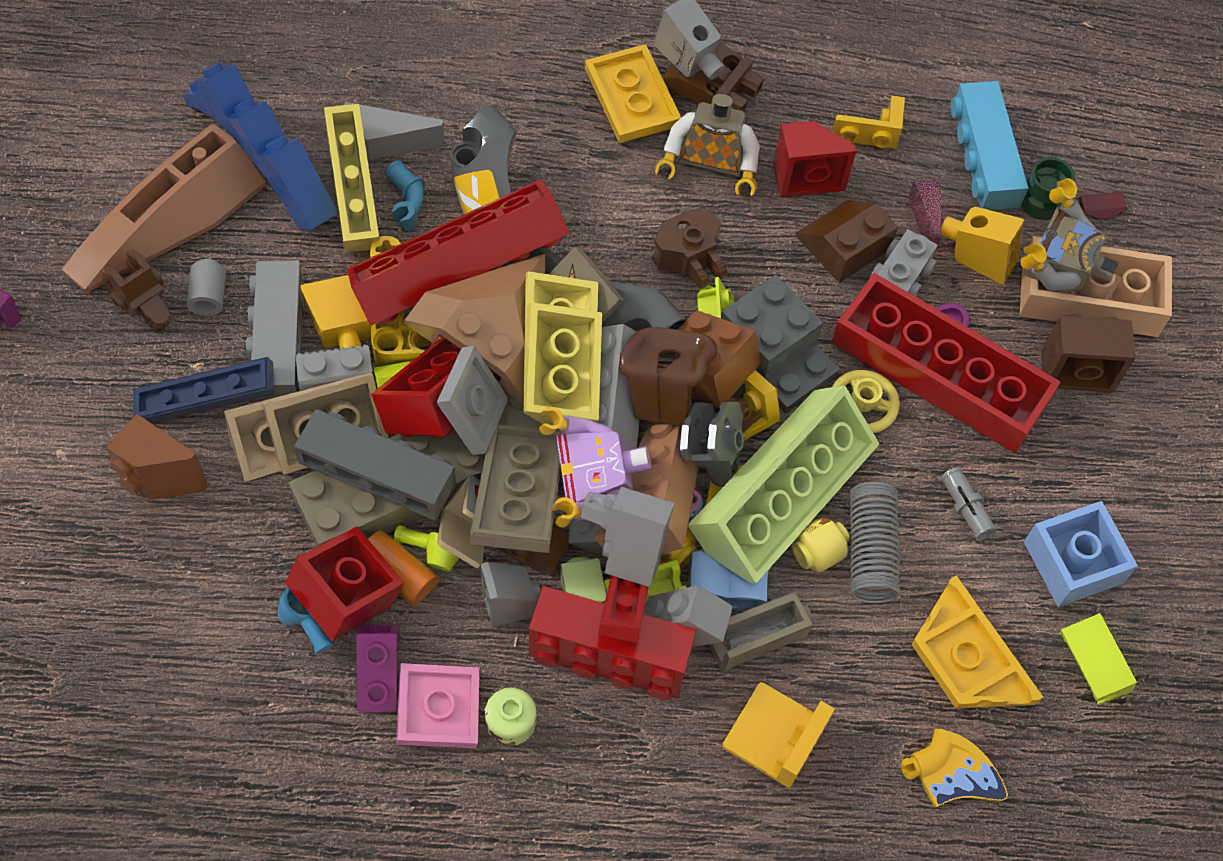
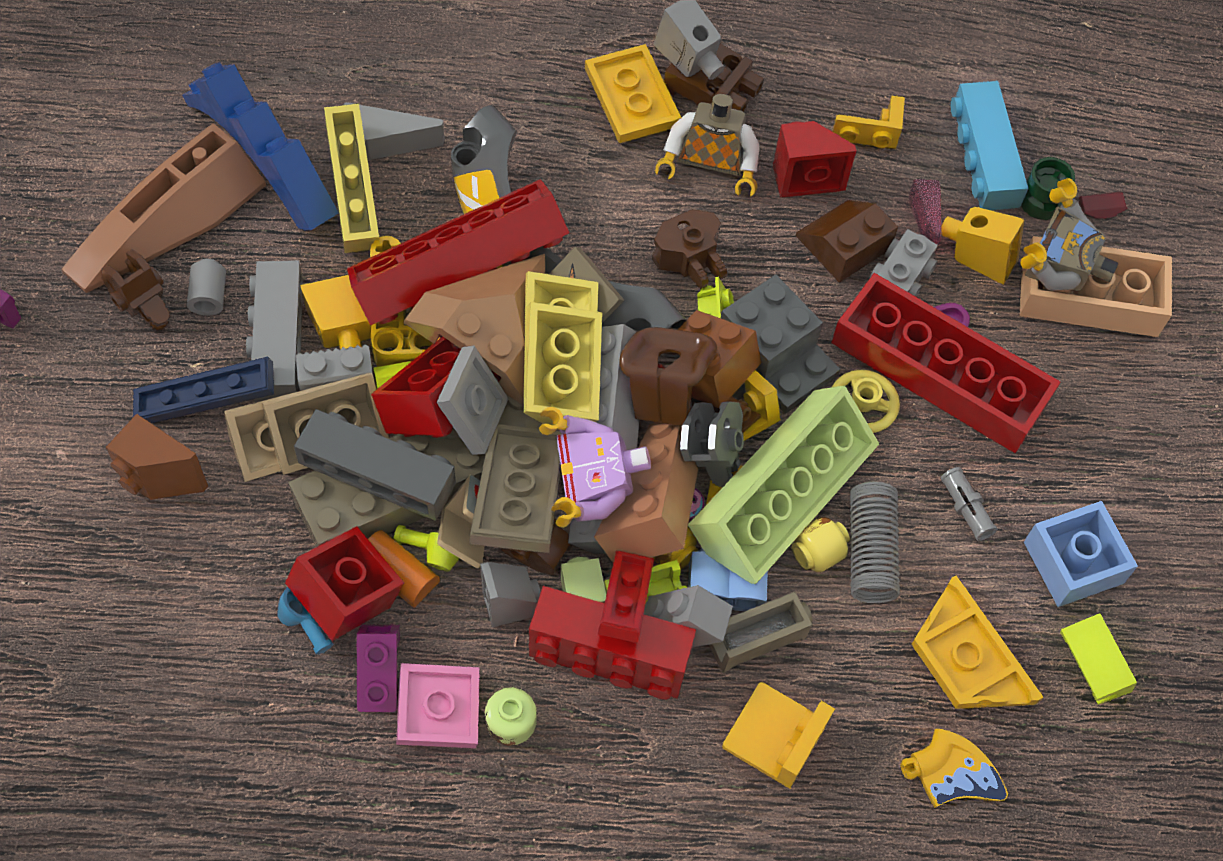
dark azure piece [385,161,425,231] -> none
light grey hinge [580,487,675,587] -> none
reddish brown brick [1041,314,1136,393] -> none

